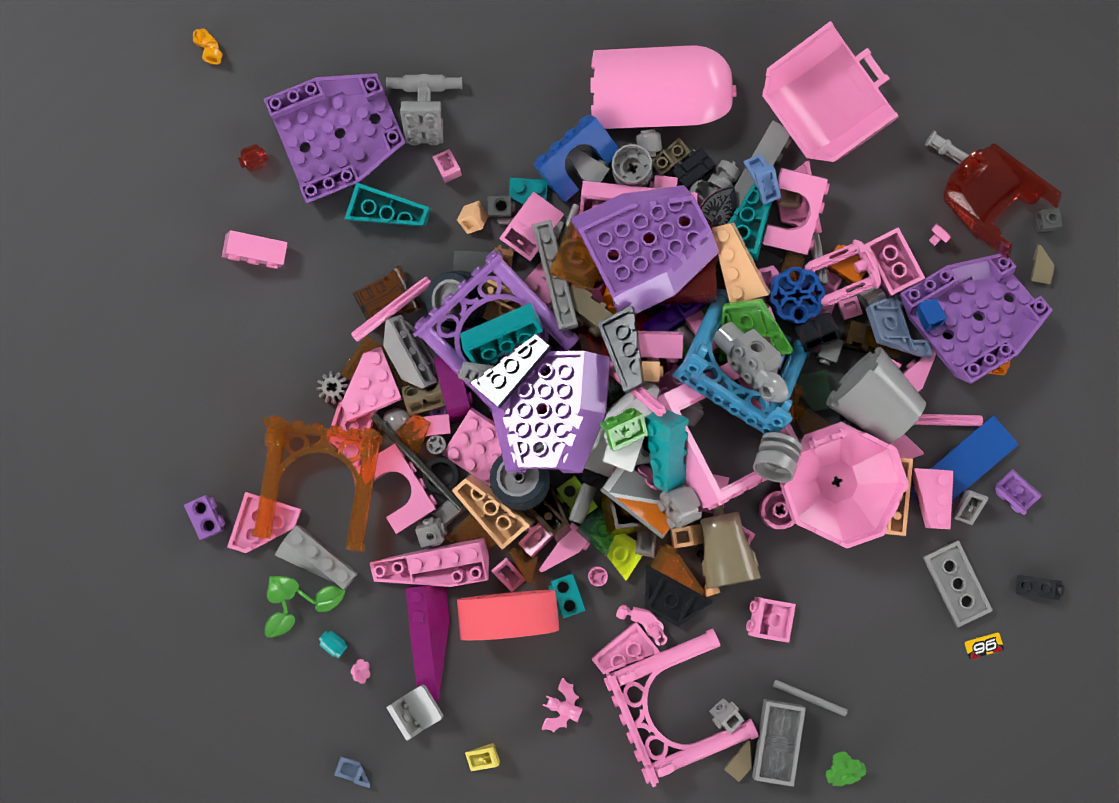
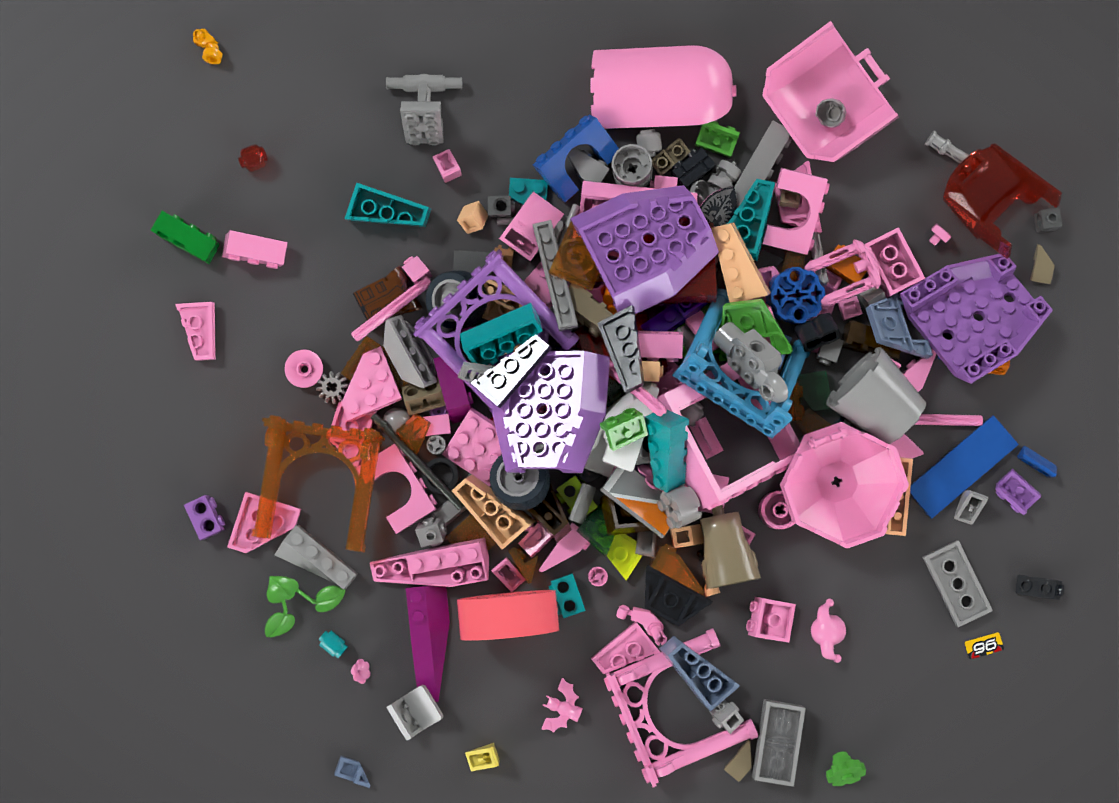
medium lavender wedge [264,73,405,204] -> none
medium blue bracket [743,154,781,205] -> none
light grey wheel [753,432,802,483] -> none
light grey bar [773,680,848,717] -> none
bright pink wedge [912,468,953,529] -> none
blue brick [915,298,947,332] -> none
none -> green wedge [150,211,220,264]
none -> bright pink wing [175,302,216,361]
none -> bright pink dish [285,350,323,388]
none -> bright pink slope [402,256,432,284]
none -> sand blue wedge [659,636,740,711]
none -> bright pink hinge [689,417,724,459]
none -> bright green bracket [695,121,740,158]
none -> bright pink piece [811,599,846,663]
none -> light grey hair [815,98,846,128]
none -> blue slope [1017,446,1057,478]

